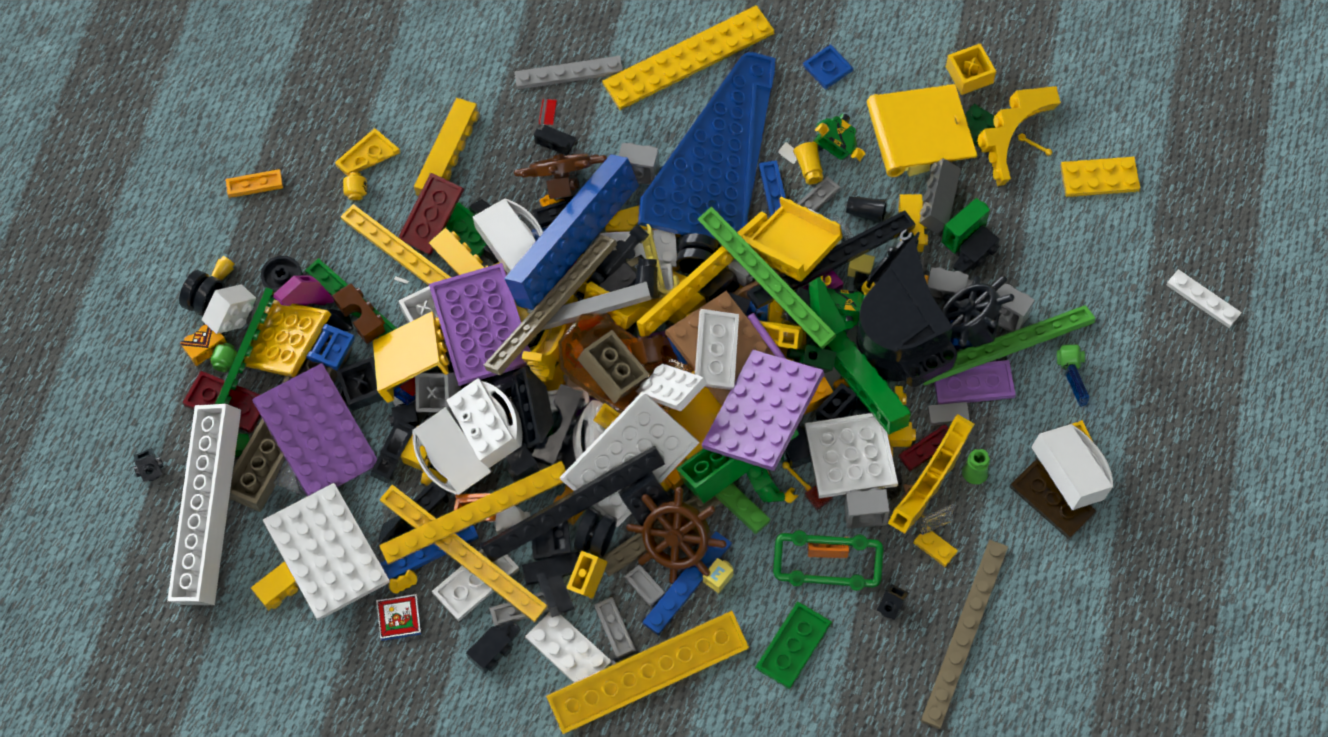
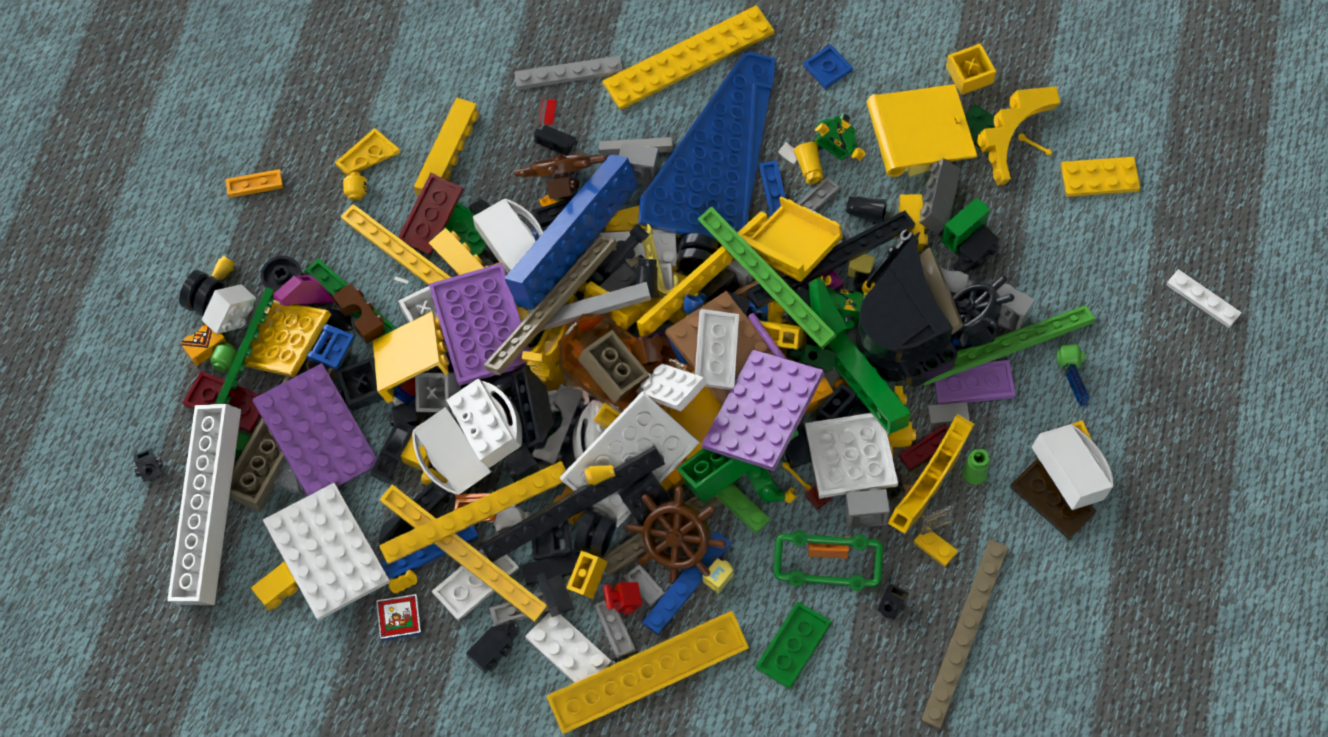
none -> yellow cone [584,465,615,485]
none -> light grey tile [599,137,672,155]
none -> red brick [603,582,642,615]
none -> blue bar [684,293,707,314]
none -> dark tan tile [919,247,964,334]

